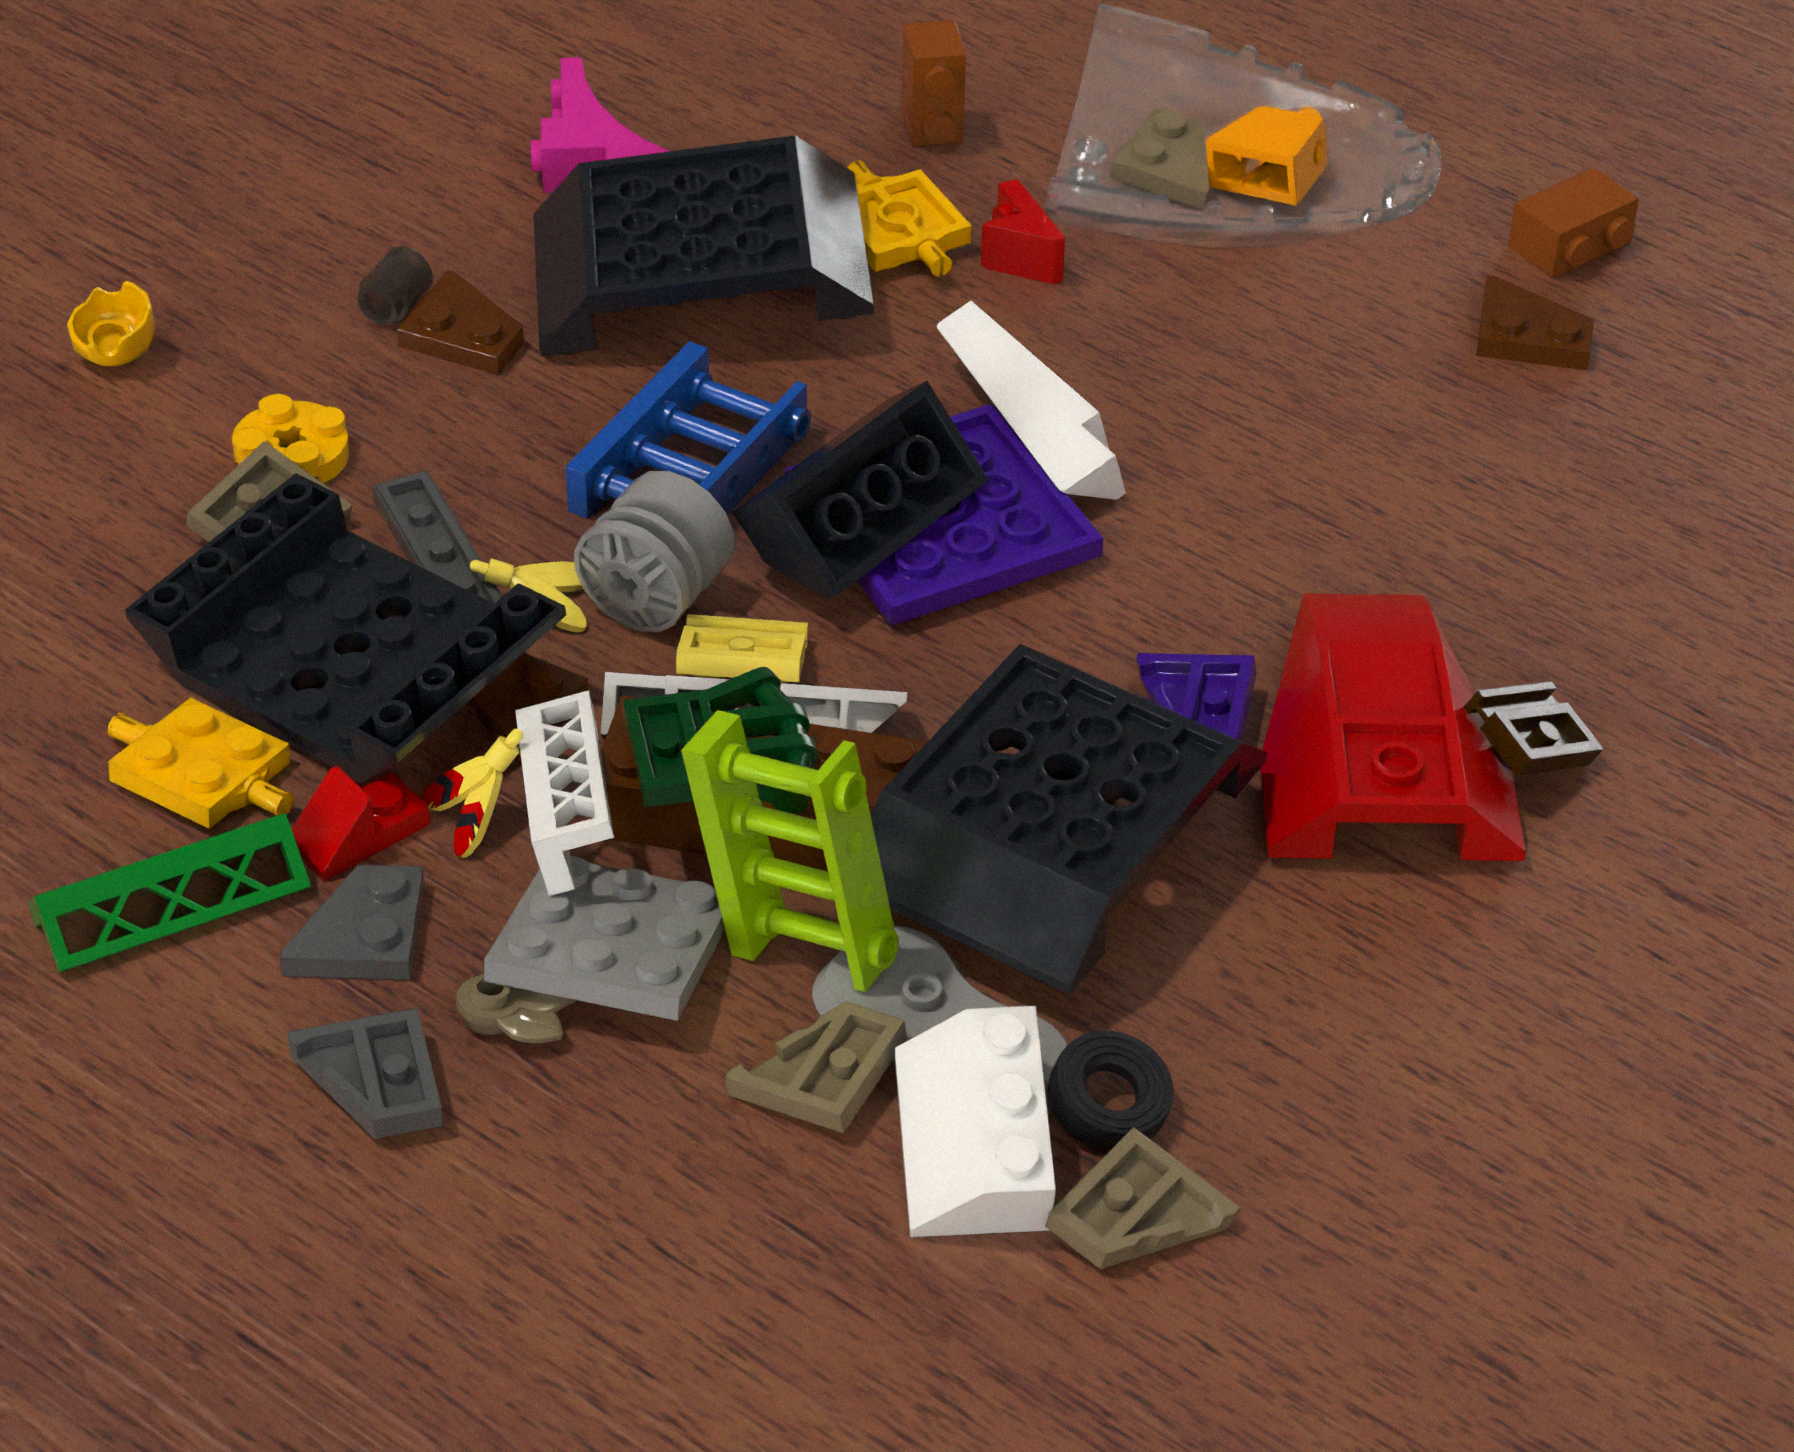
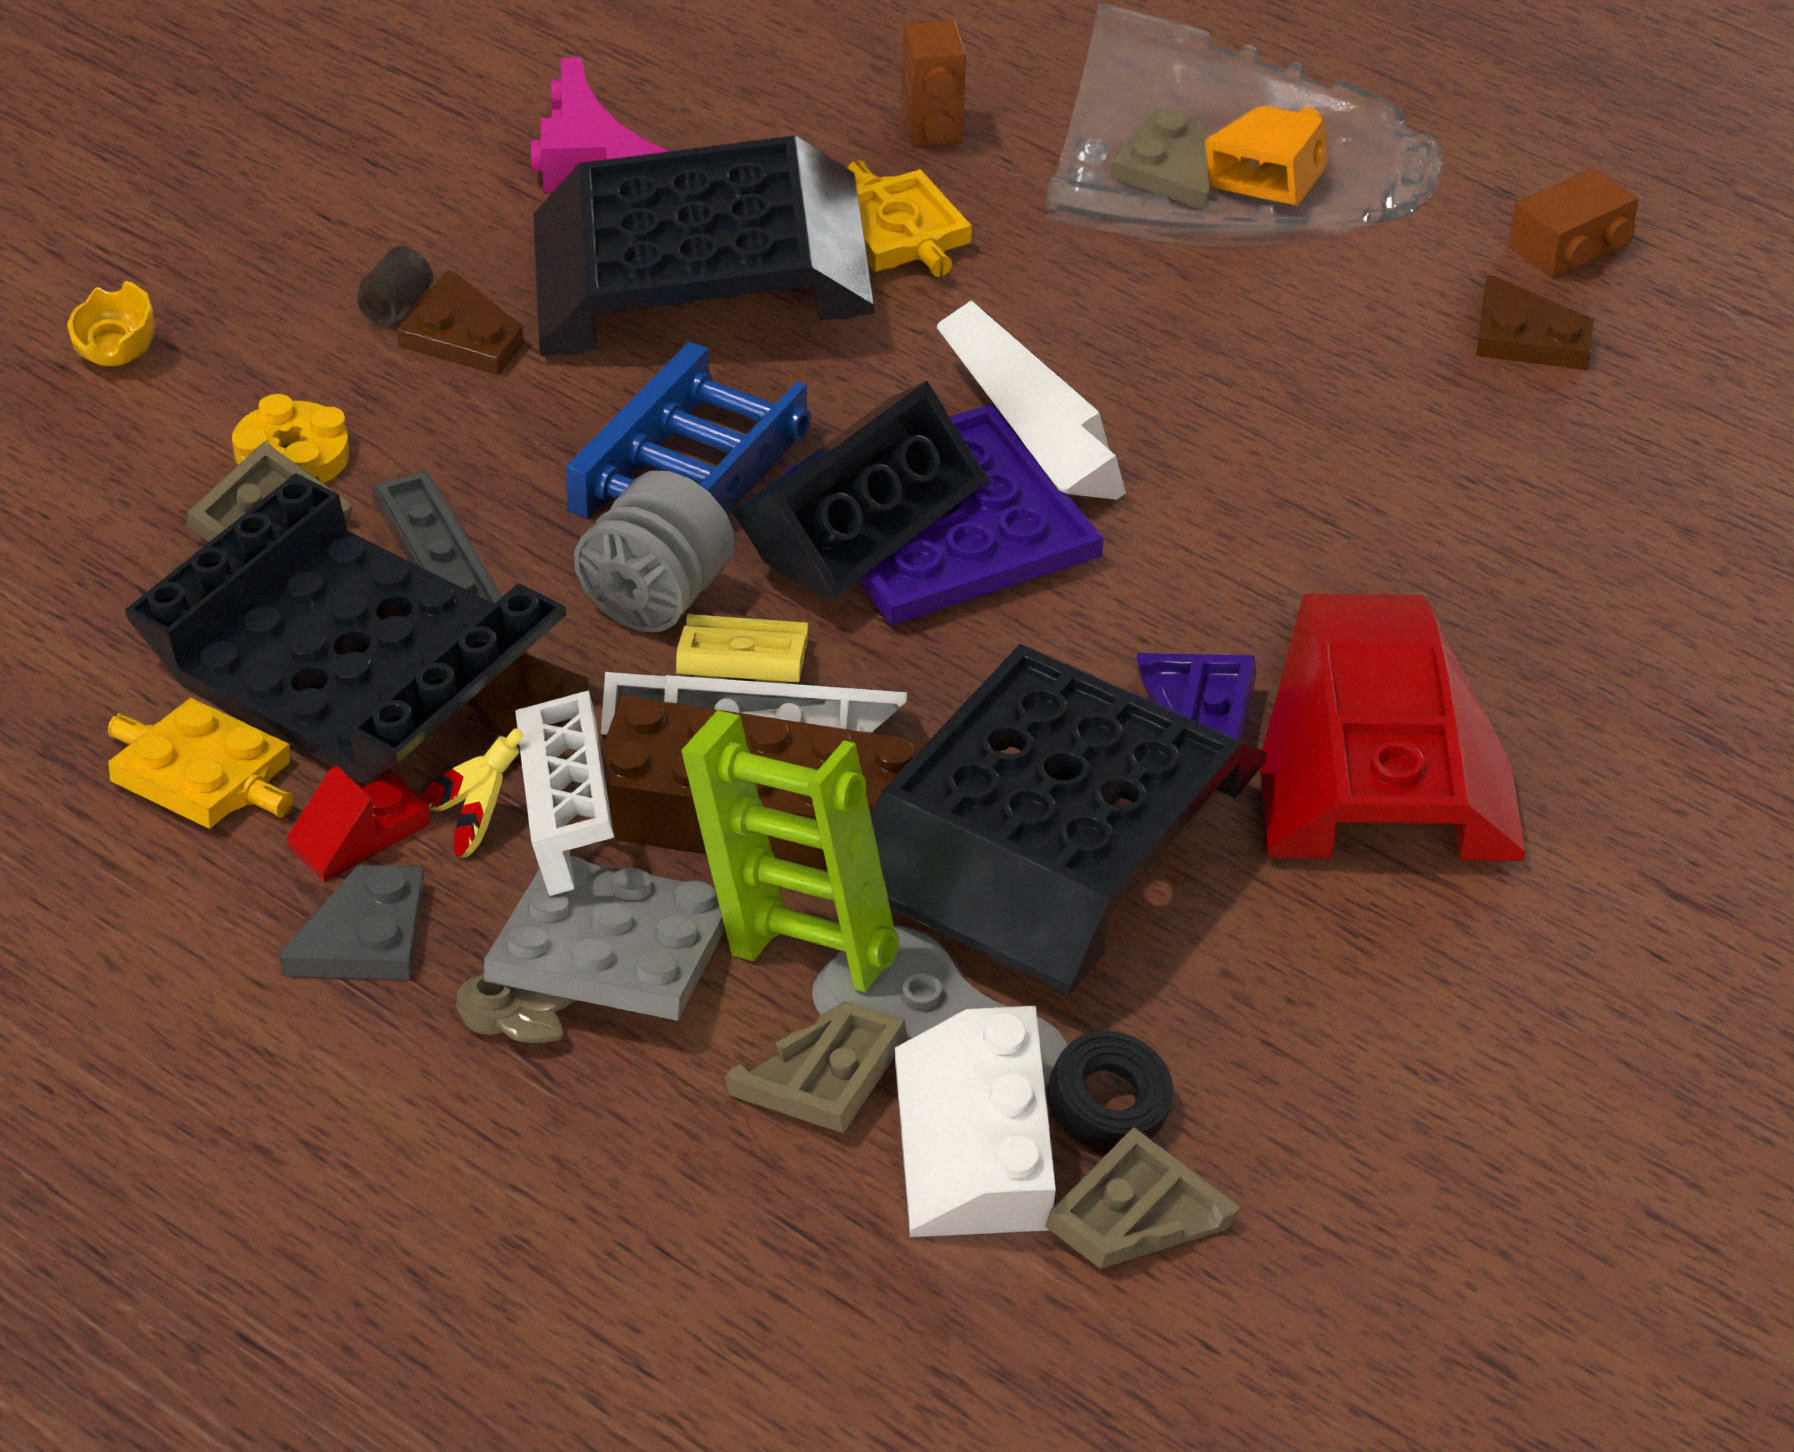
green fence [27,813,311,973] -> none
dark grey wing [287,1008,443,1139] -> none
light yellow piece [470,558,587,633] -> none
dark green plate [623,667,819,814] -> none
red slope [981,178,1065,284] -> none
dark brown plate [1464,681,1604,776] -> none

